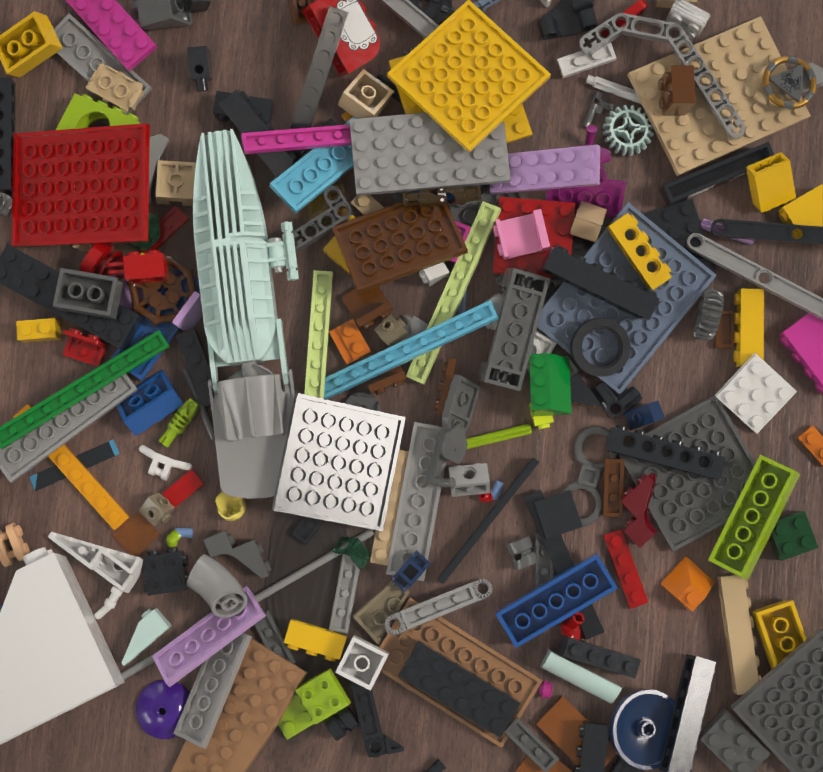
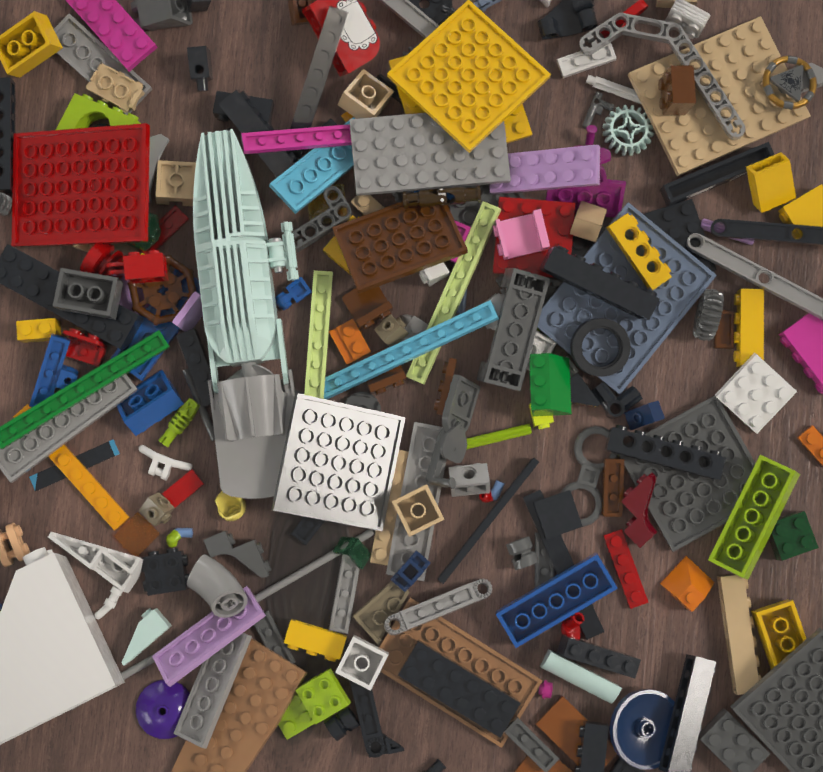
none -> blue plate [29,334,79,407]
none -> blue plate [275,277,312,311]
none -> tan brick [392,484,444,537]

